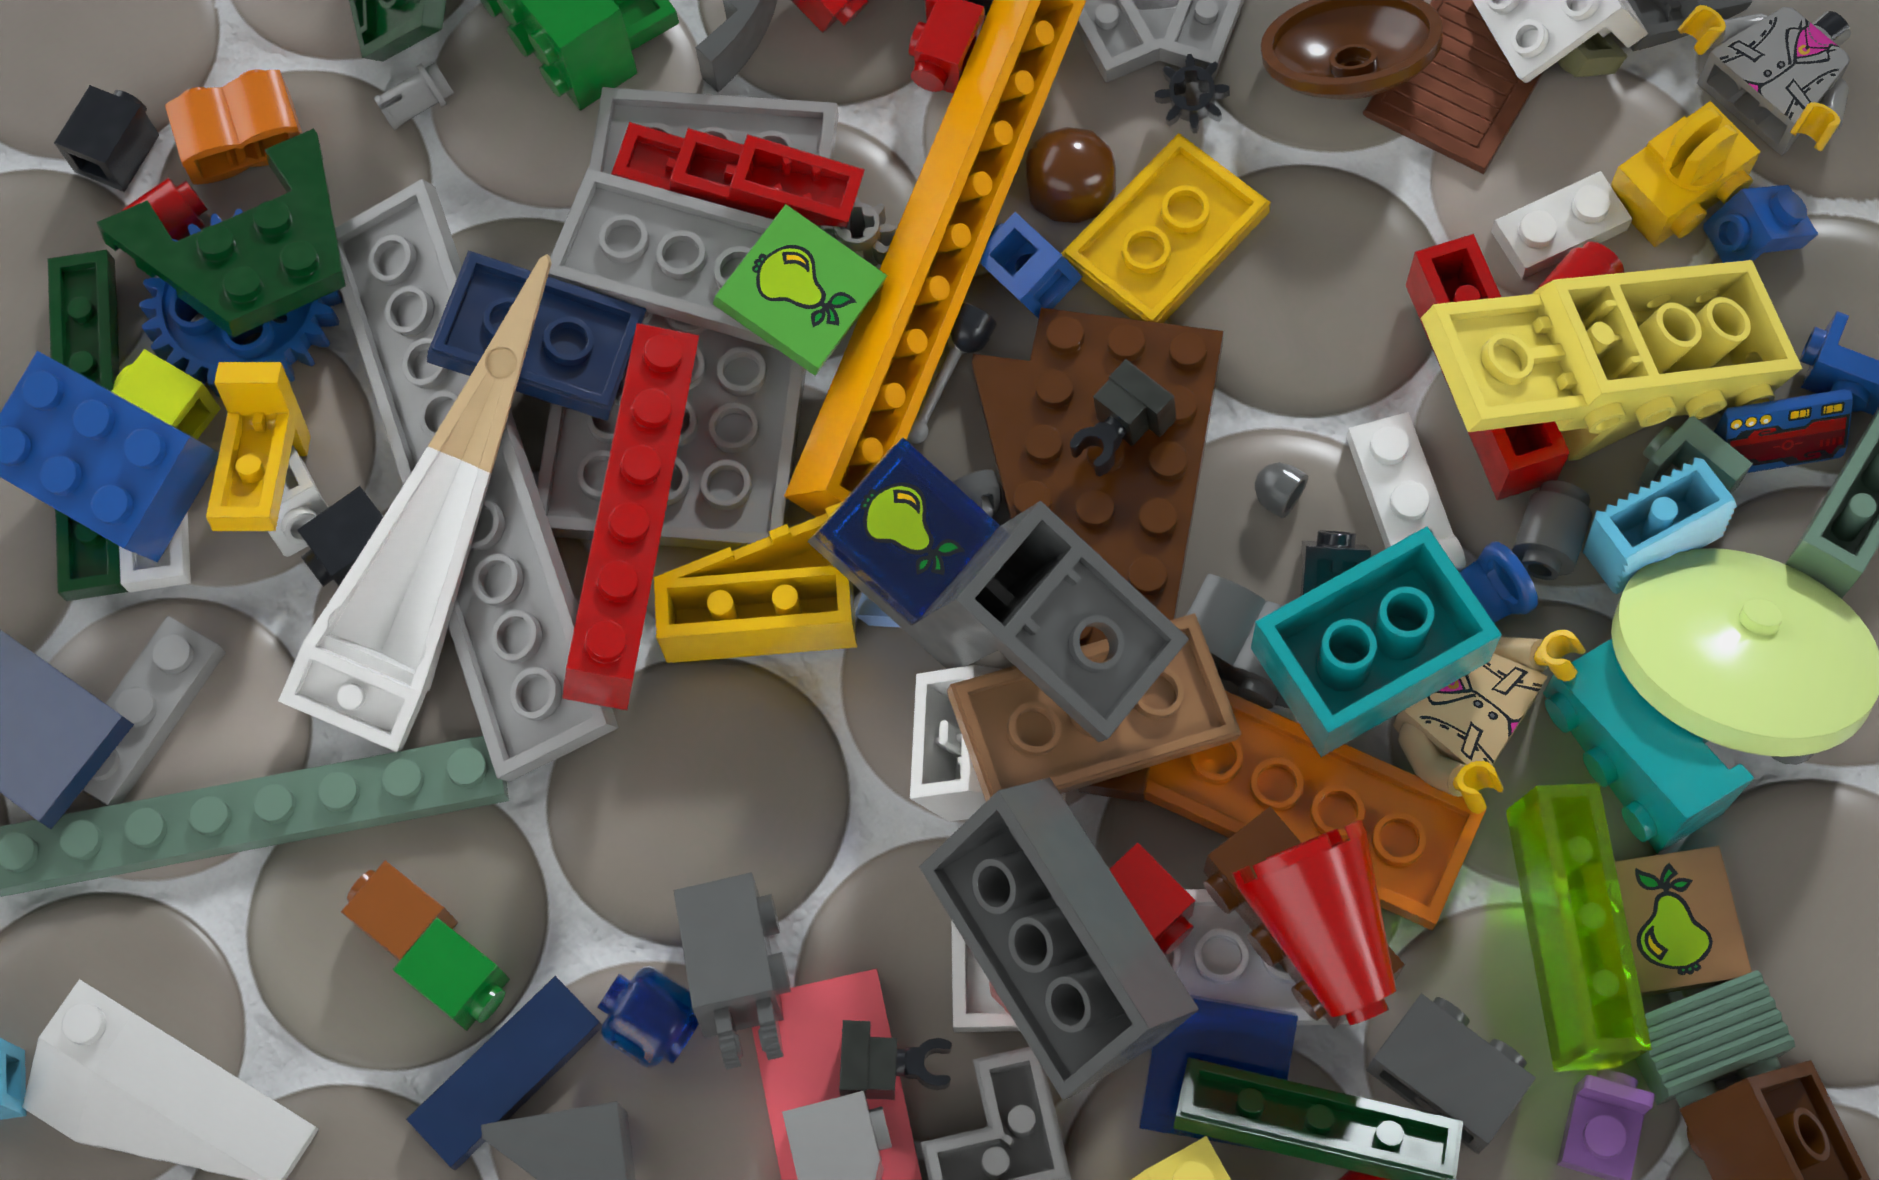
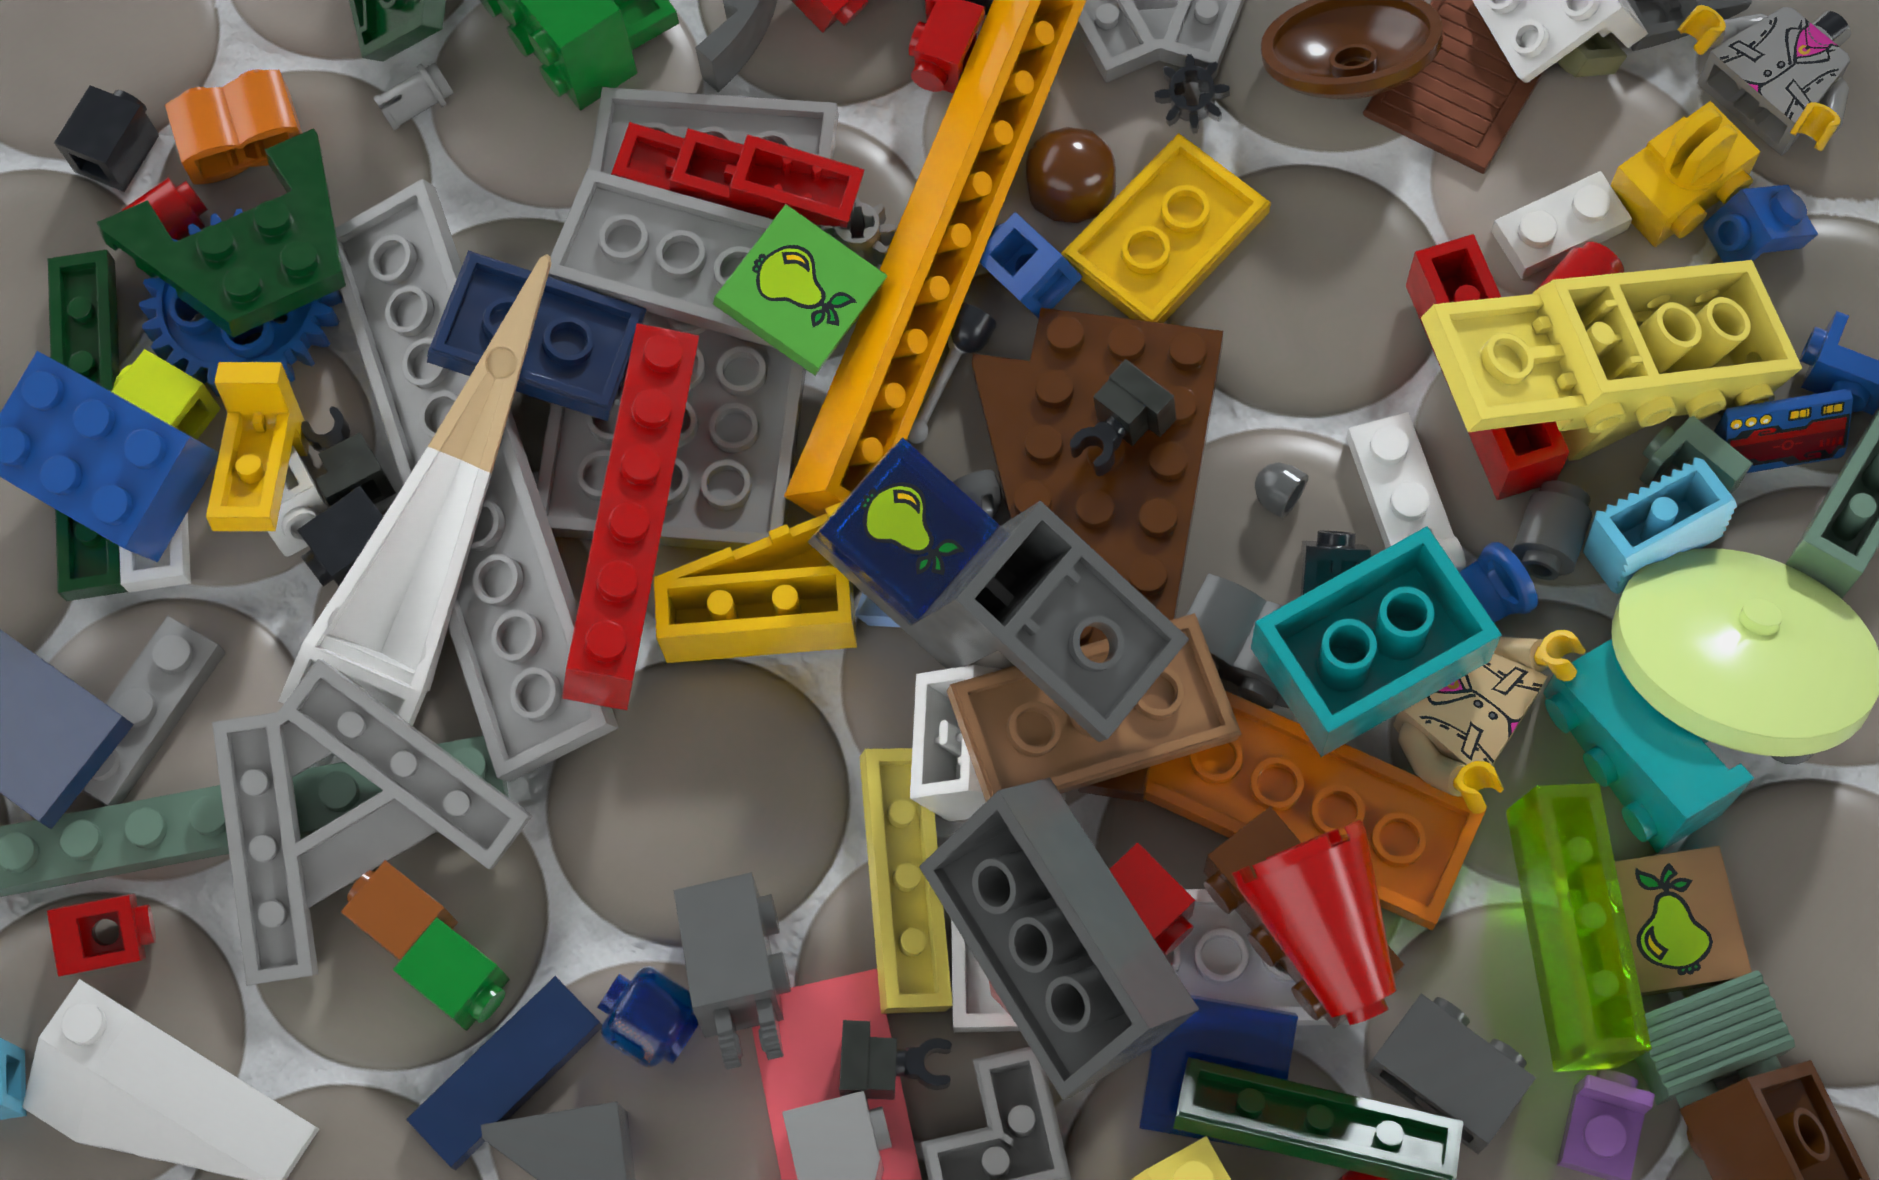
none -> red brick [47,893,156,977]
none -> light grey plate [212,659,532,986]
none -> pearl dark grey piece [301,406,396,506]
none -> light yellow plate [859,748,953,1014]

